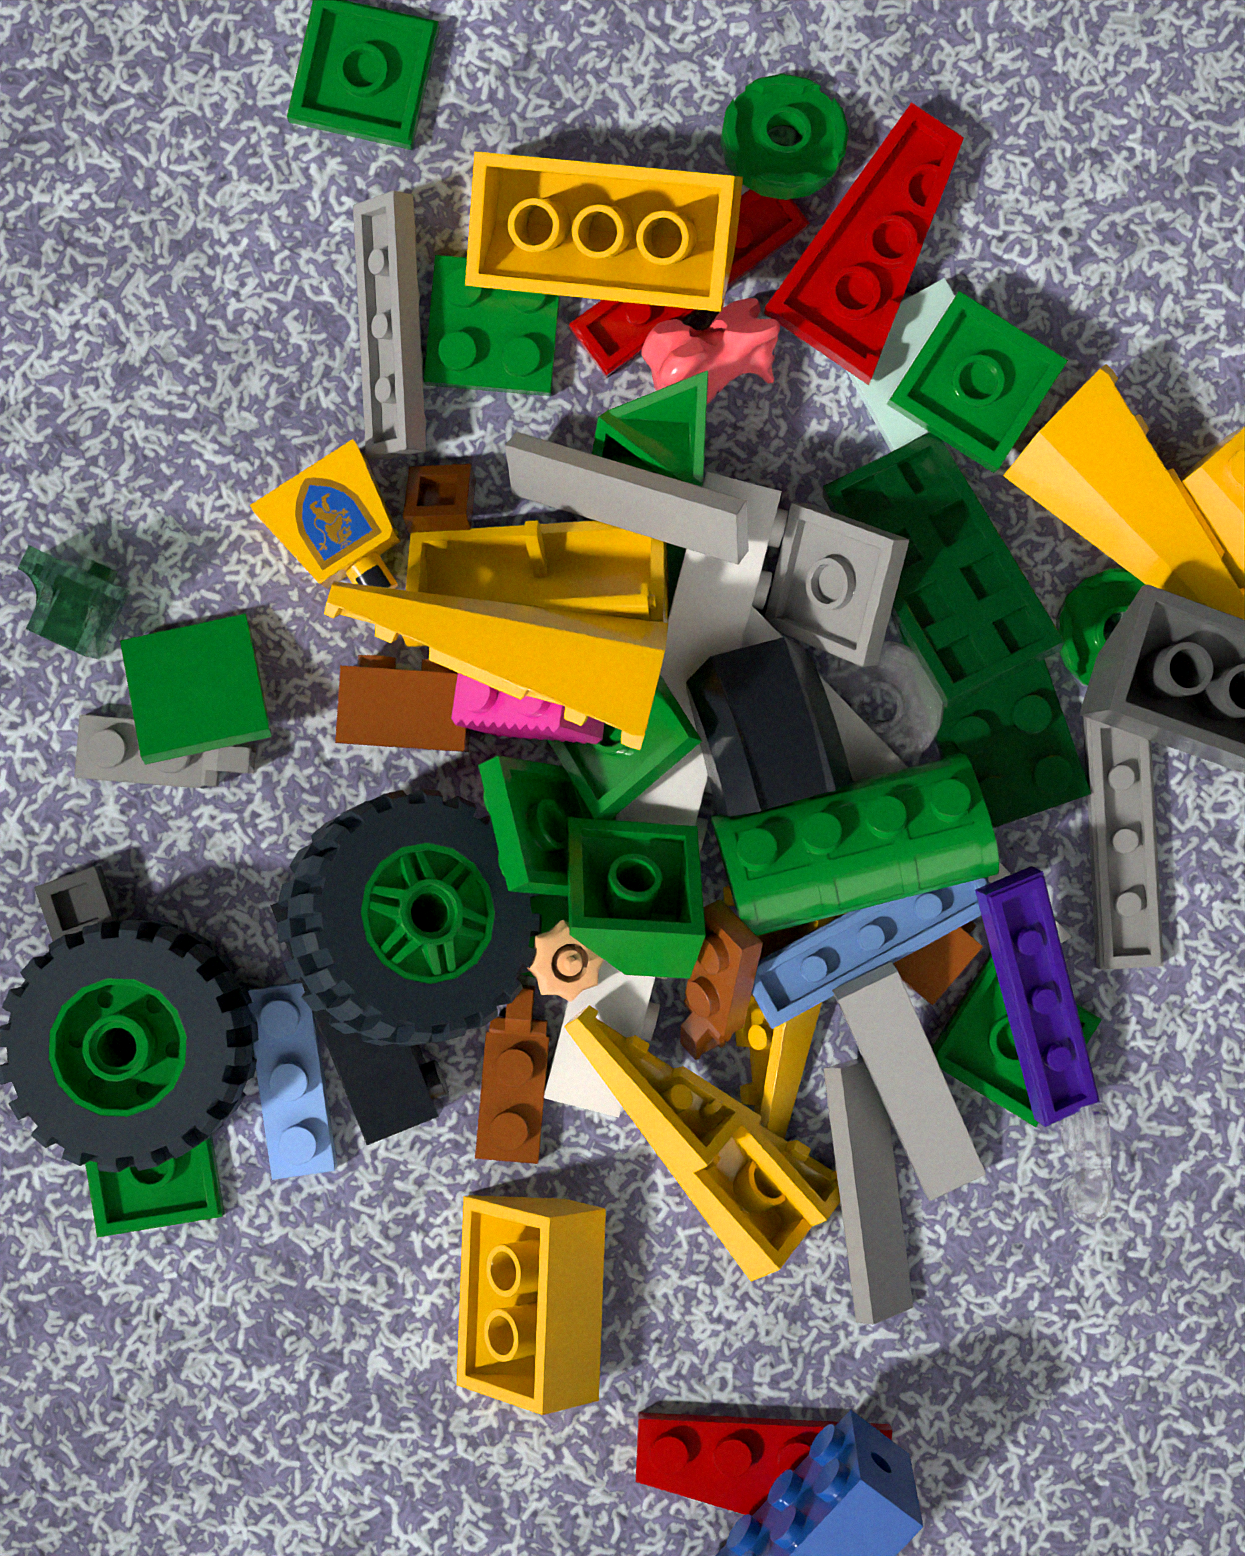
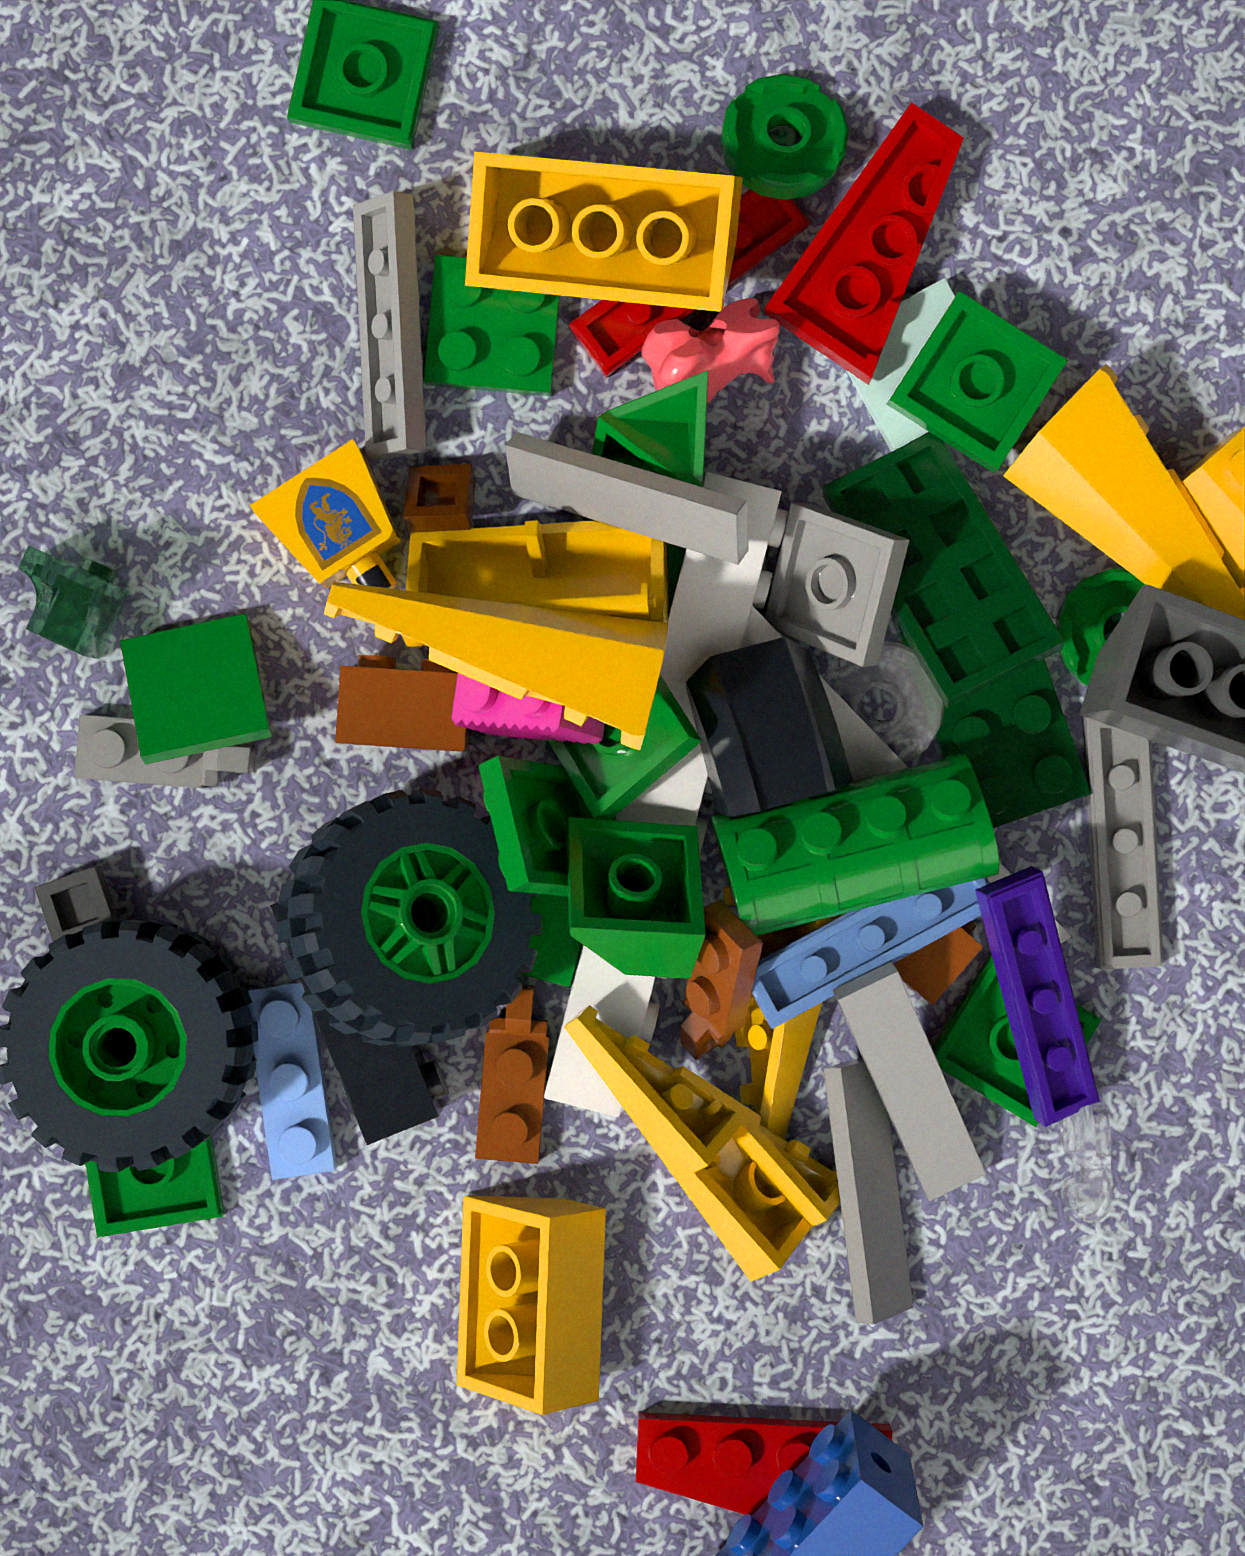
light nougat piece [527,920,604,1002] -> none

